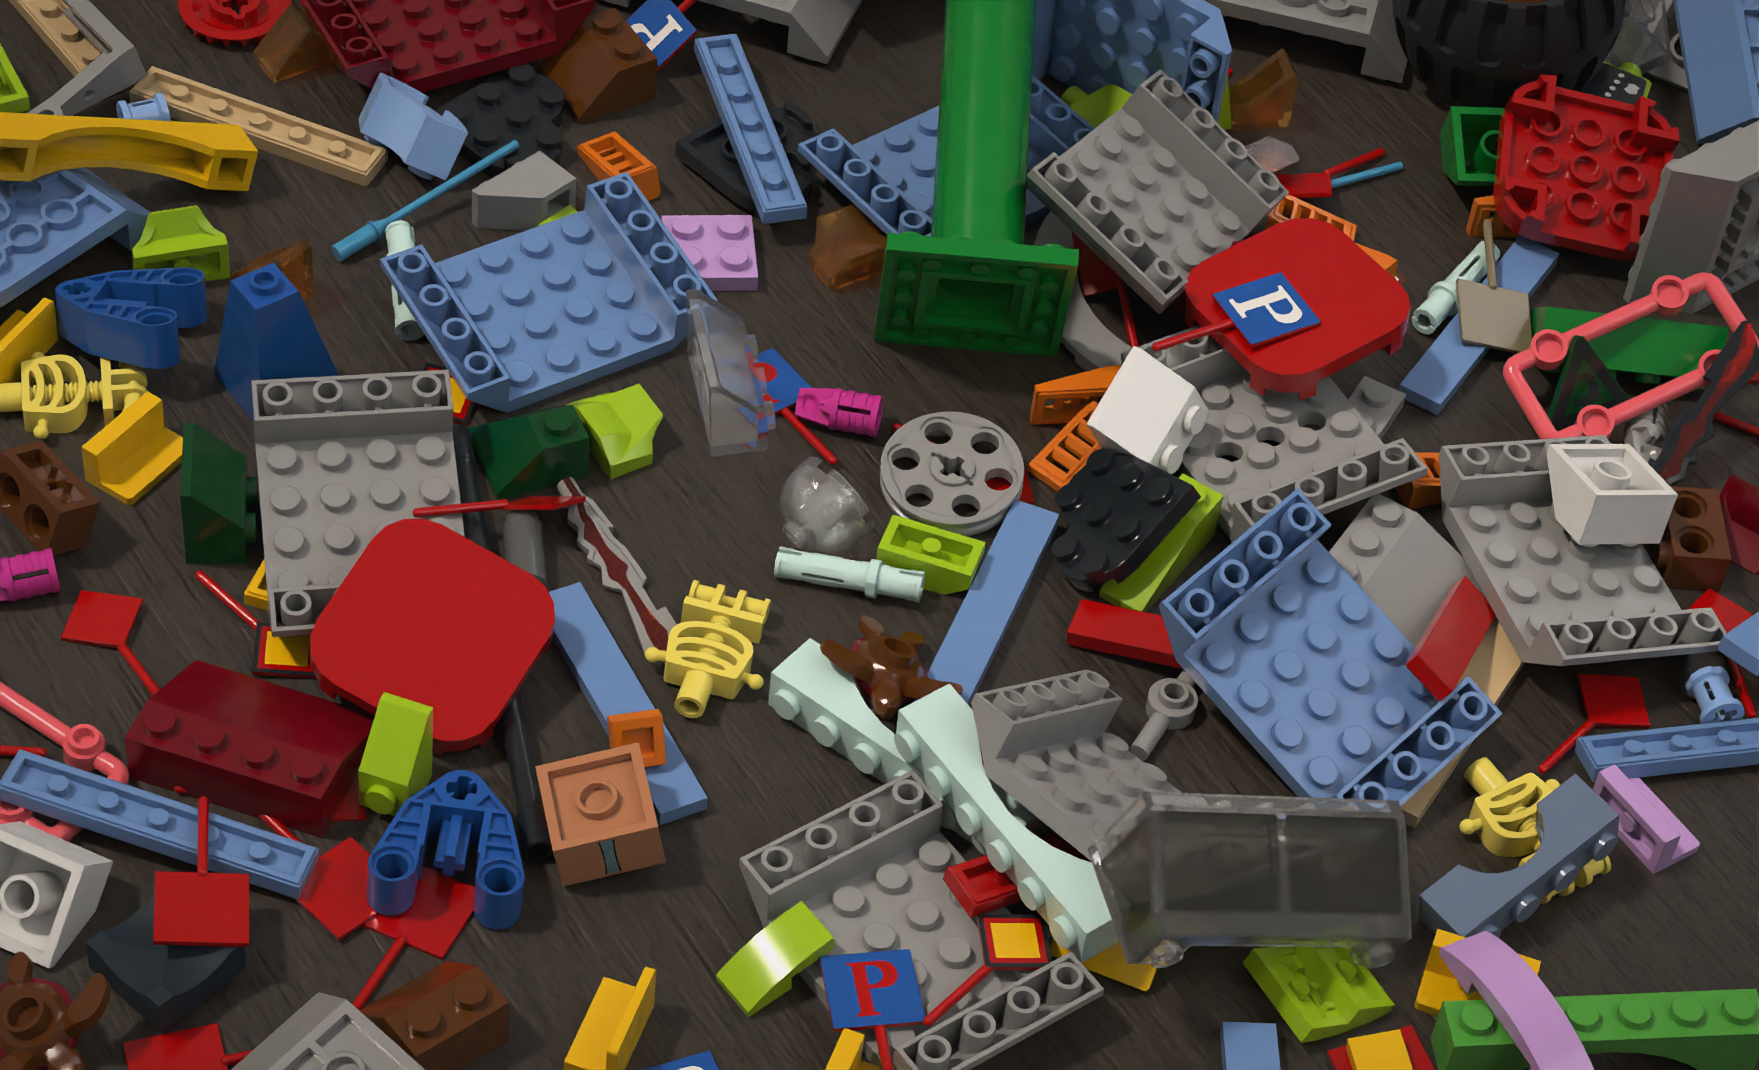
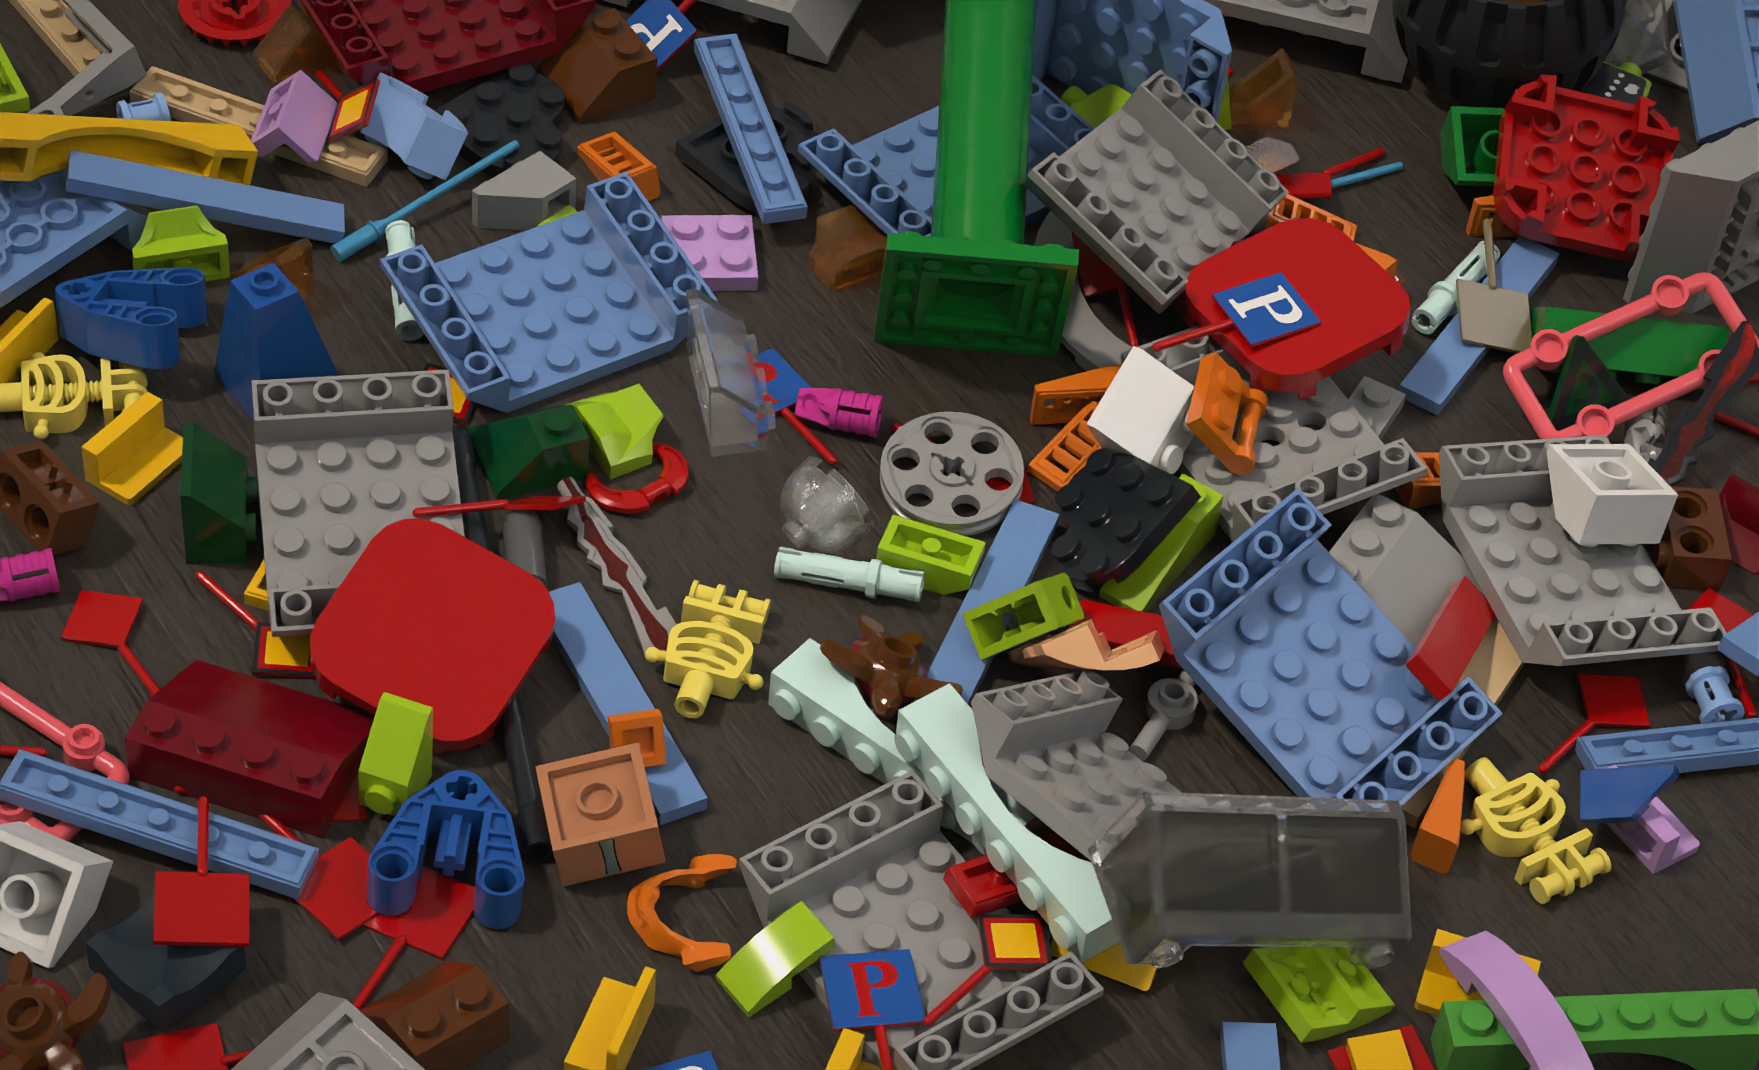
sand blue arch [1419,774,1620,938] -> none
none -> medium blue tile [65,150,345,244]
none -> lavender panel [251,70,337,164]
none -> piece [316,70,380,143]
none -> red piece [586,442,689,514]
none -> orange helmet [627,854,737,972]
none -> lime torso [962,572,1084,660]
none -> light nougat slope [1007,619,1165,670]
none -> orange plate [1186,352,1268,475]
none -> orange slope [1410,758,1465,874]
none -> blue tile [1580,764,1679,824]

